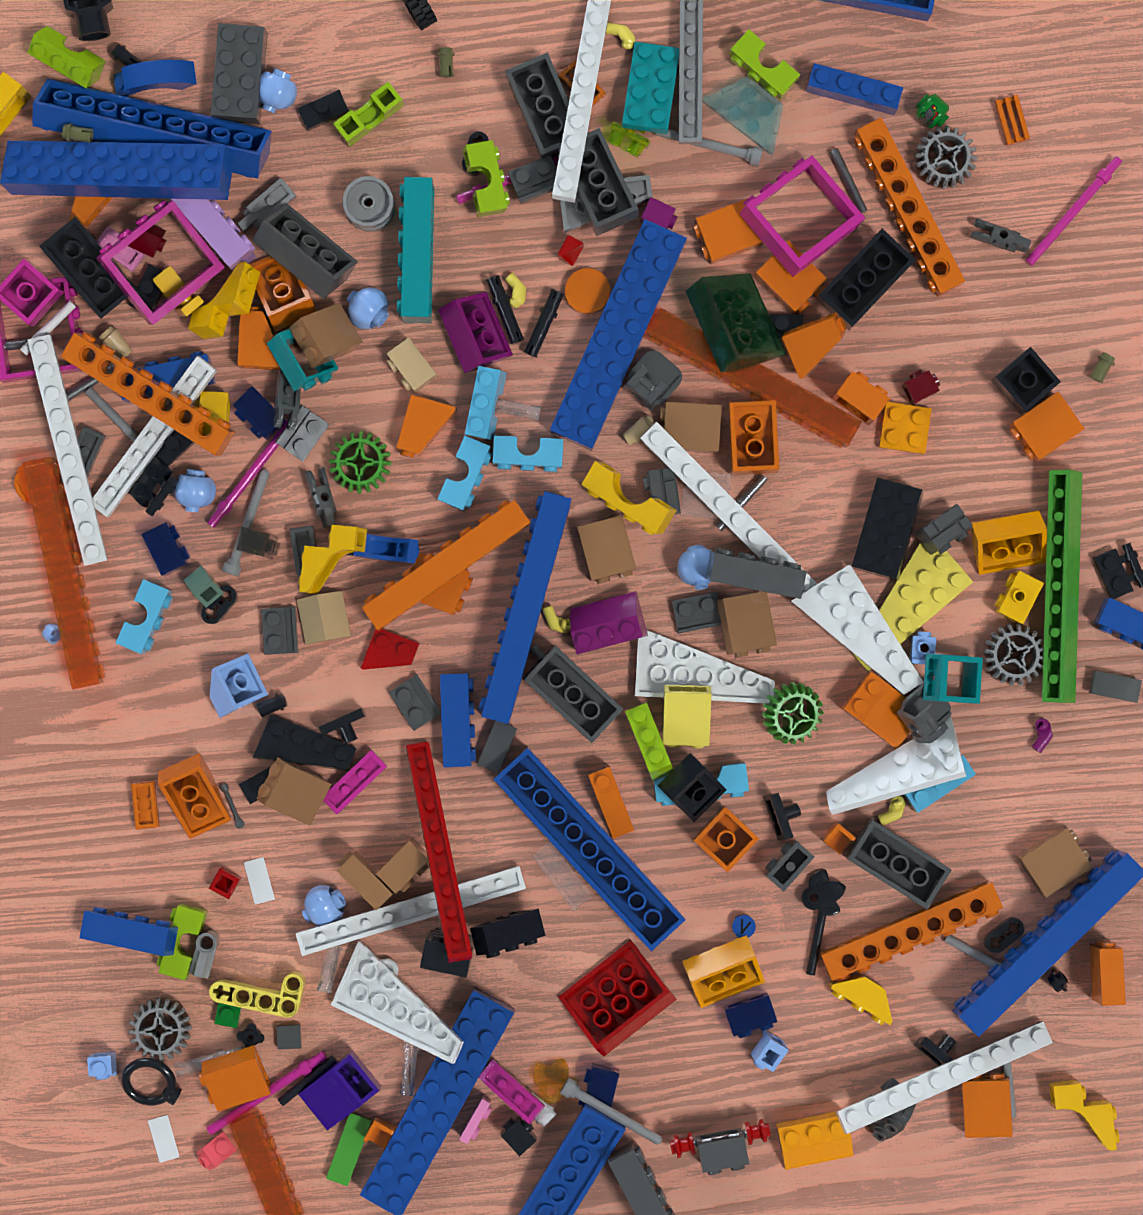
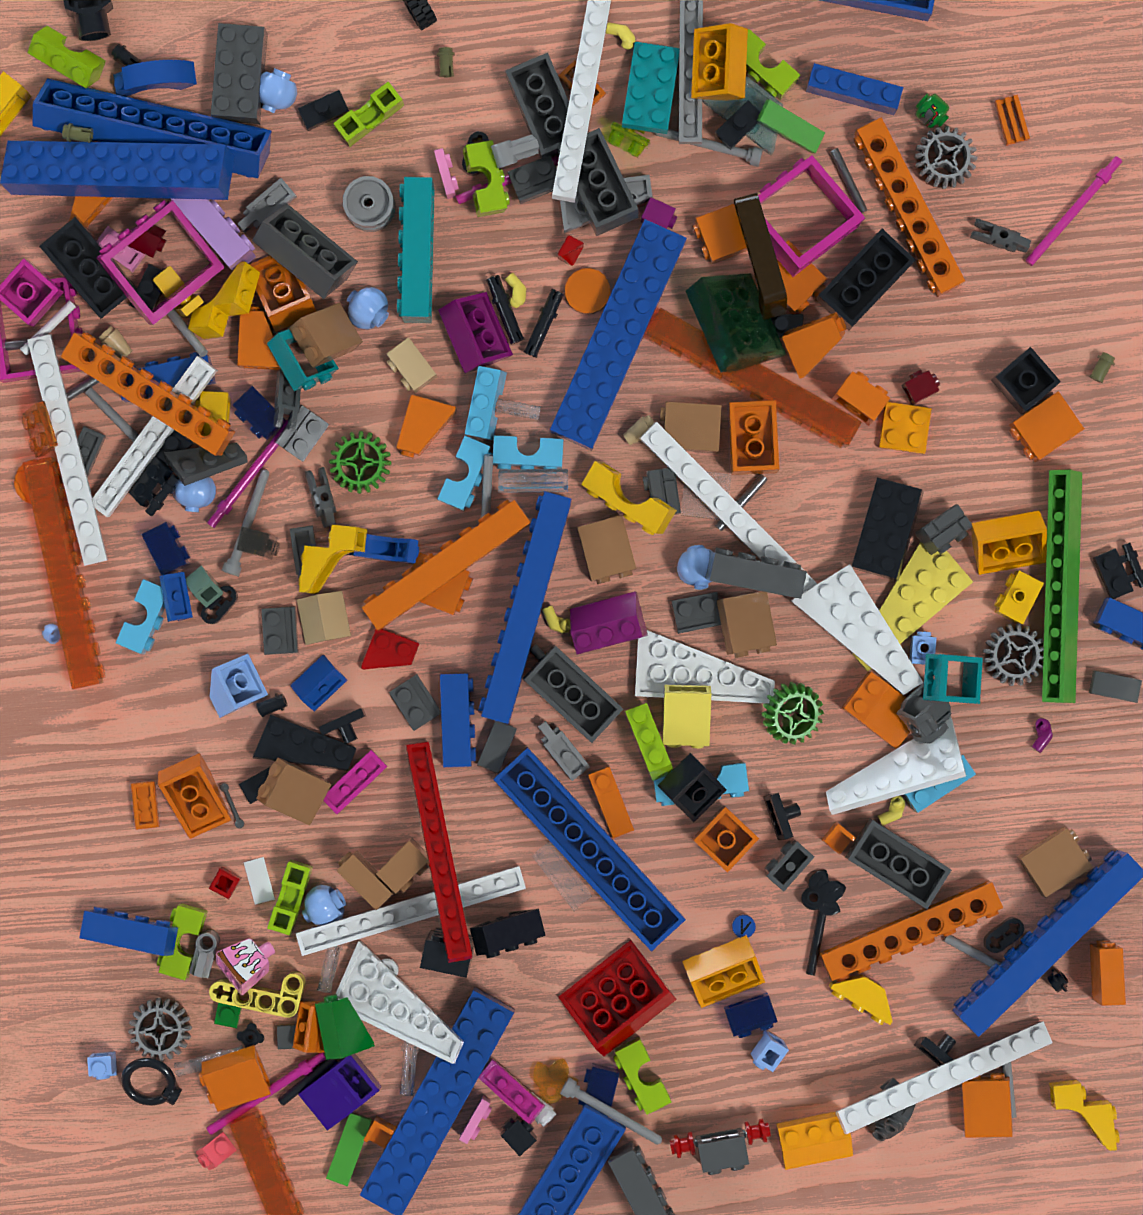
white sticker [148,1115,180,1163] -> none
dark grey piece [623,350,682,411] -> none
none -> clear orange plate [22,401,58,458]
none -> blue panel [159,572,193,622]
none -> dark grey wing [164,442,248,486]
none -> light grey bar [167,309,208,357]
none -> torso [216,938,275,996]
none -> lime arch [267,859,313,935]
none -> blue panel [291,655,347,711]
none -> orange brick [292,1001,325,1053]
none -> green slope [315,994,375,1059]
none -> bright pink plate [434,148,459,199]
none -> light grey bar [481,454,493,518]
none -> light grey piece [491,134,539,168]
none -> clear panel [498,469,568,493]
none -> light grey hinge [538,721,590,781]
none -> lime arch [613,1036,672,1115]
none -> light orange slope [691,23,748,101]
none -> black tile [715,100,760,150]
none -> dark brown beam [734,193,787,320]
none -> bright green tile [757,99,825,154]

